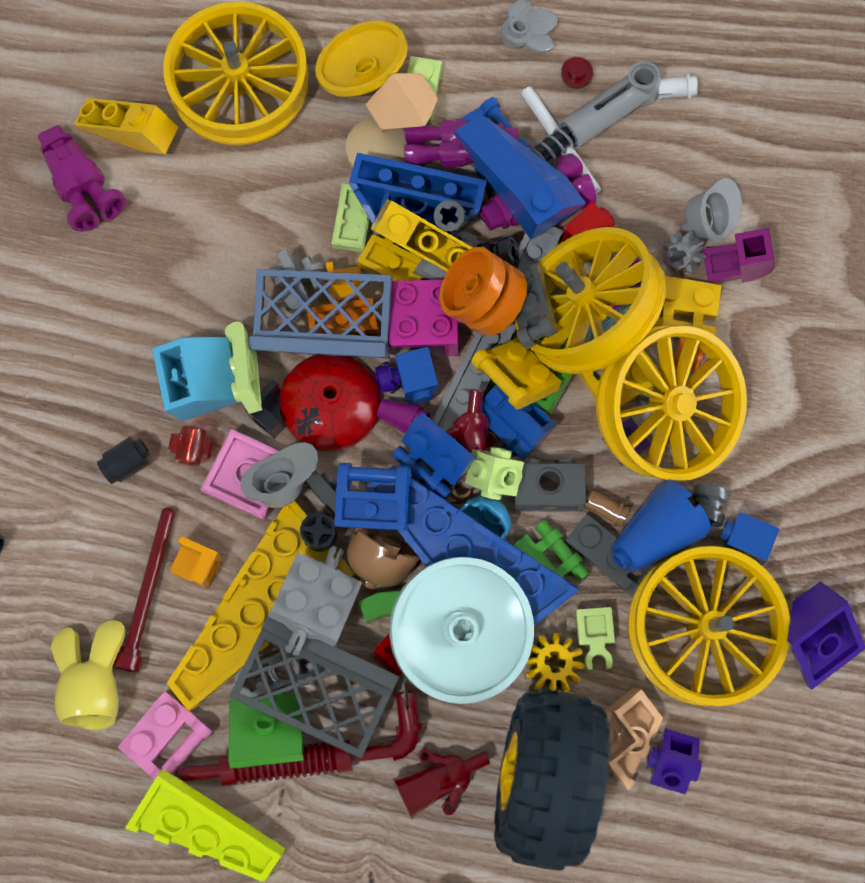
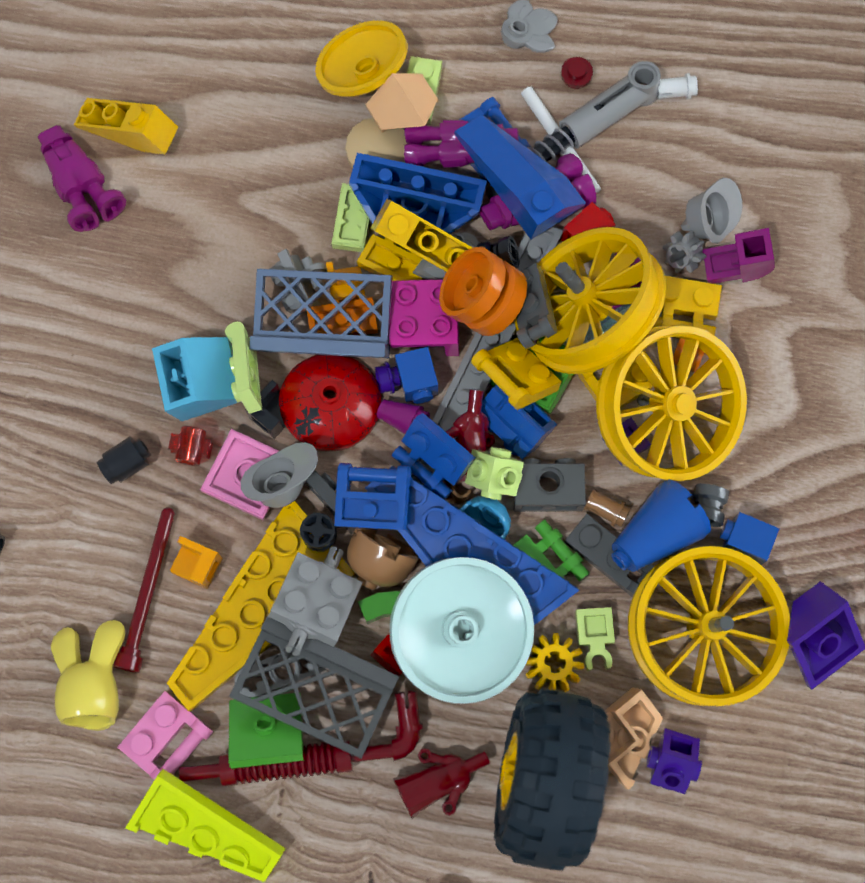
yellow wheel [163,2,309,145] -> none
dark grey bush [434,200,466,232] -> none

